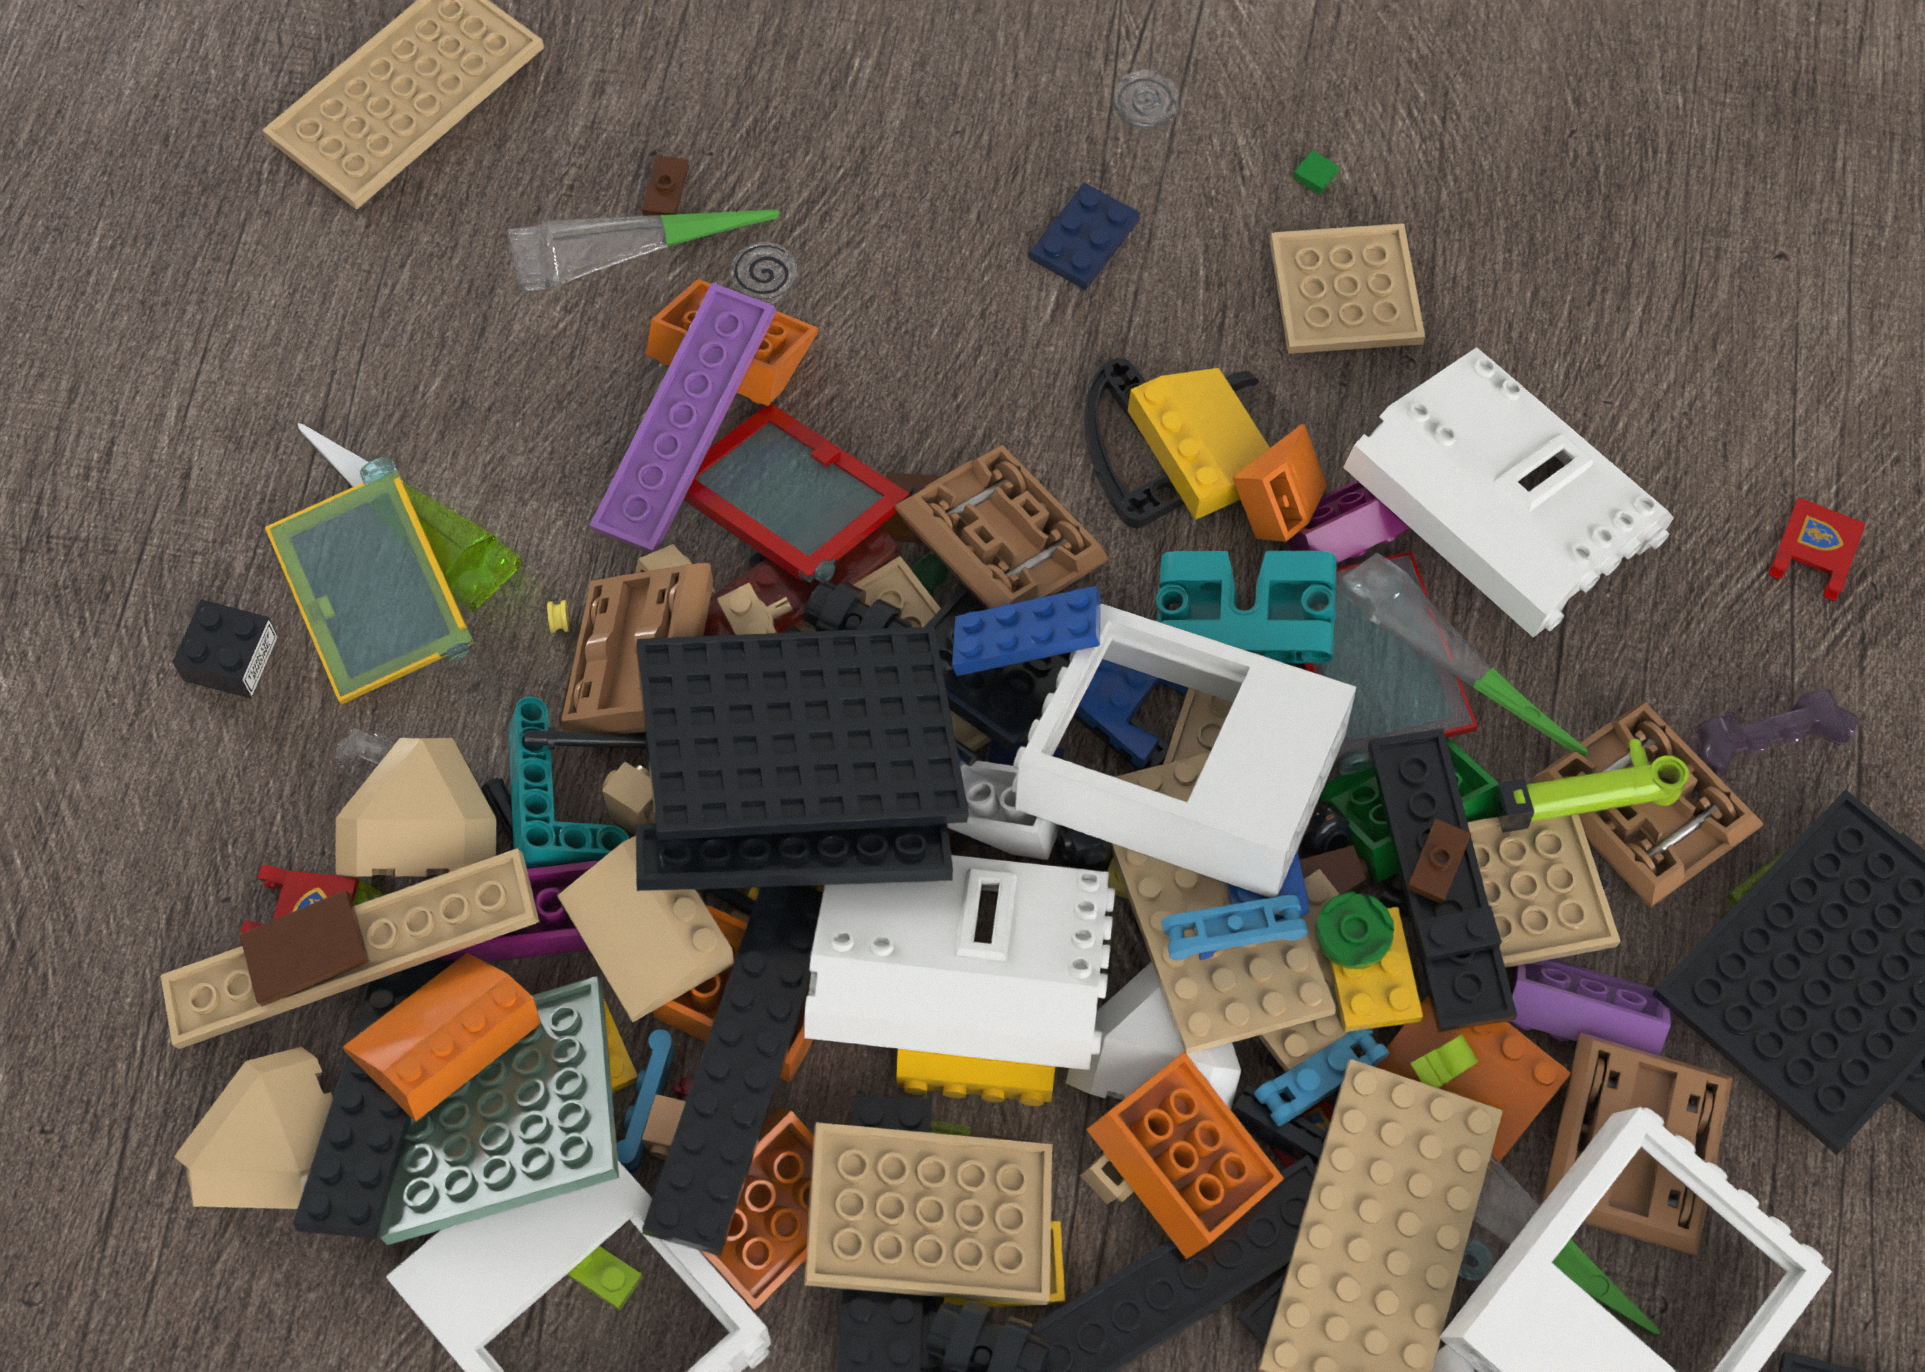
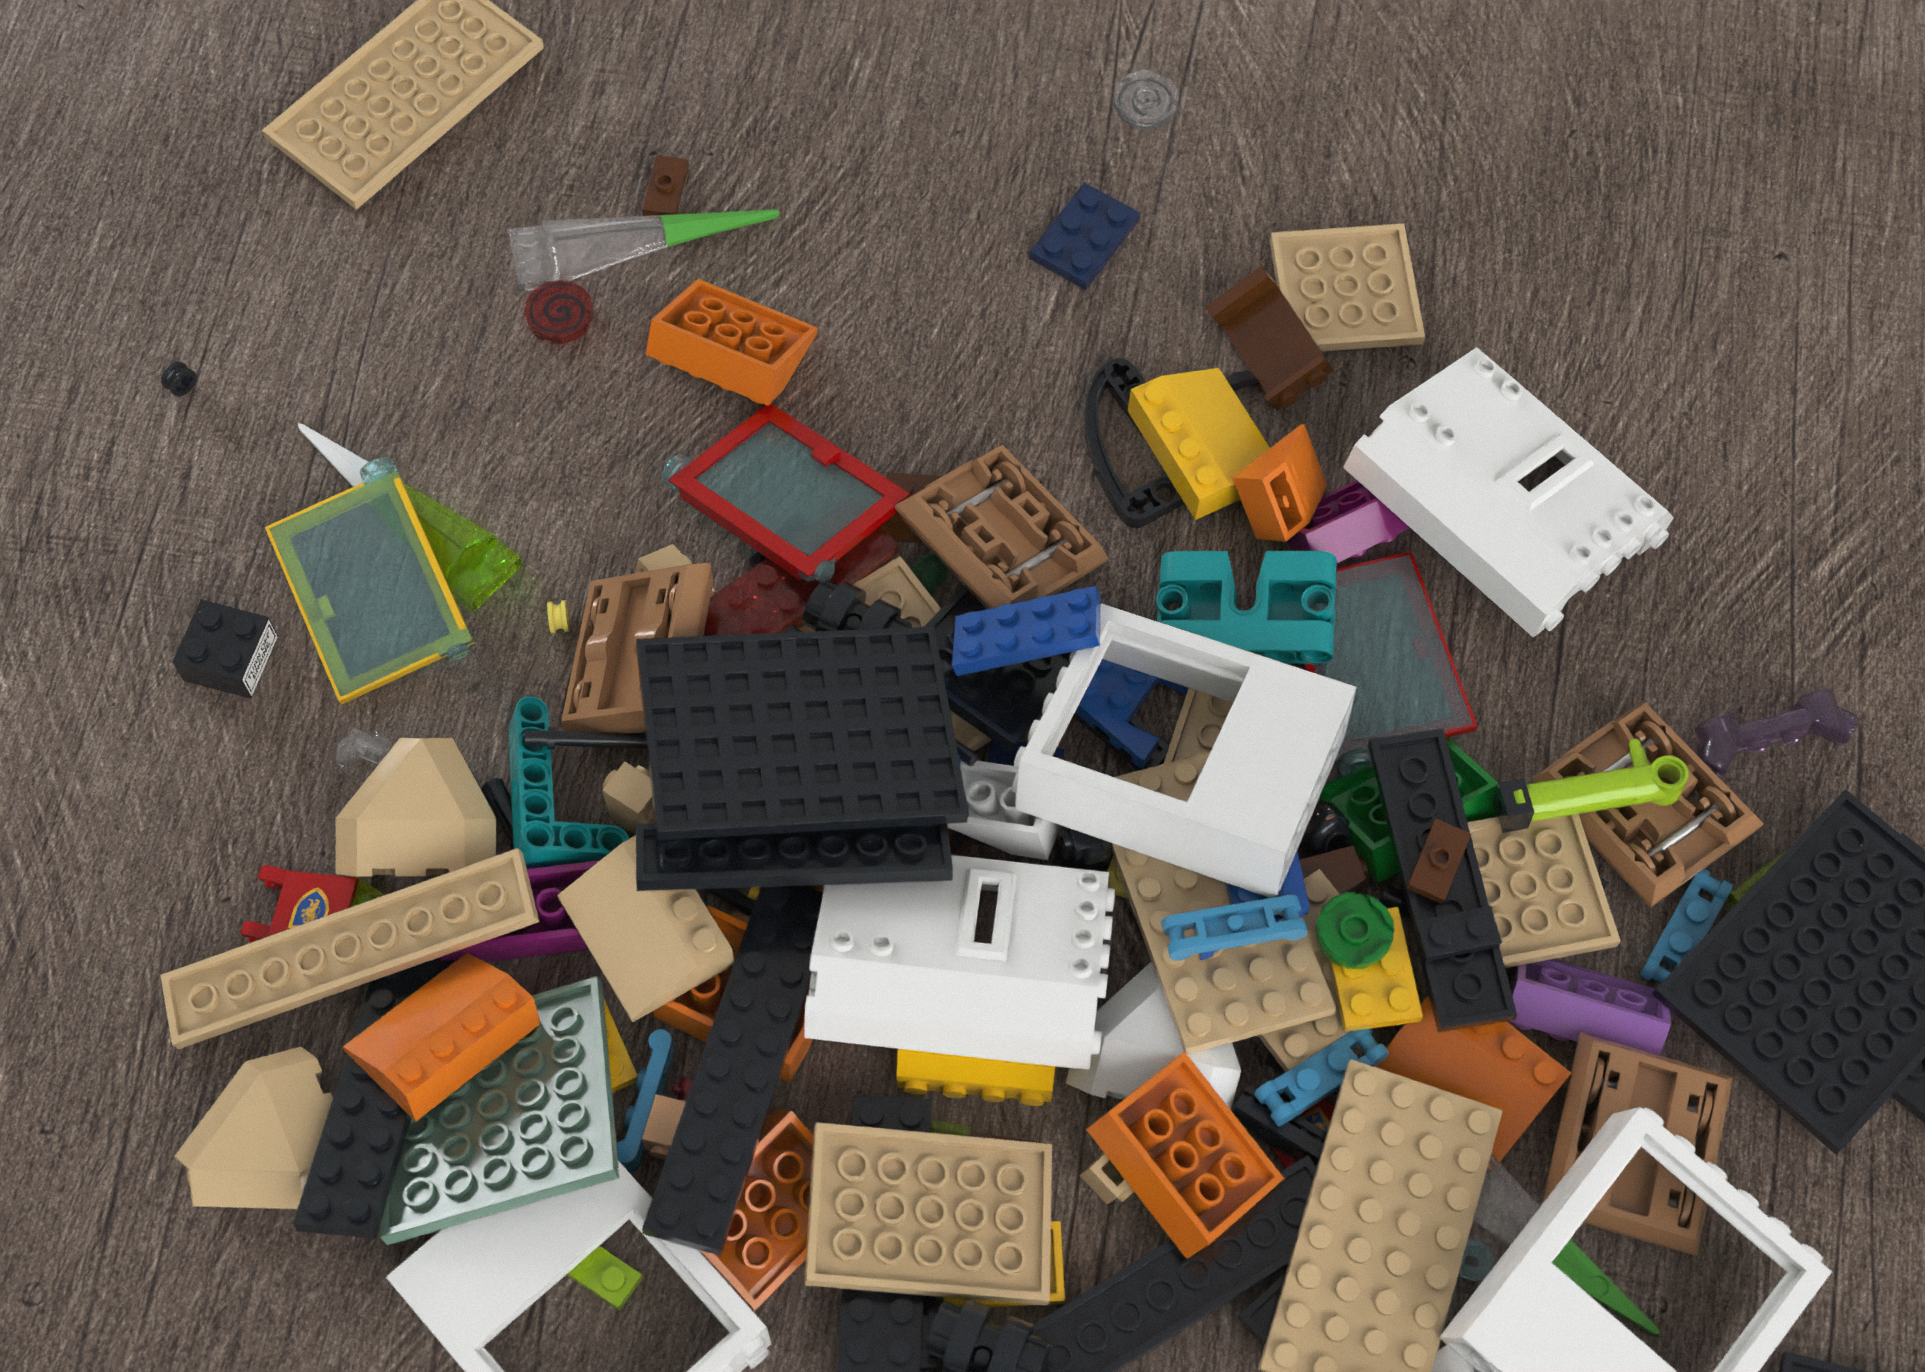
reddish brown tile [239,890,369,1007] -> none
medium lavender plate [589,283,777,553] -> none
tan plate [717,583,793,635] -> none
clear tile [730,242,798,304] -> none
green tile [1293,150,1340,195] -> none
clear plate [1337,552,1588,757] -> none
lime leg [1410,1034,1479,1088] -> none
red flag [1768,497,1866,601] -> none
none -> black bush [161,361,197,397]
none -> clear red tile [525,280,594,344]
none -> reddish brown panel [1206,266,1334,411]
none -> dark azure plate [1639,869,1734,983]

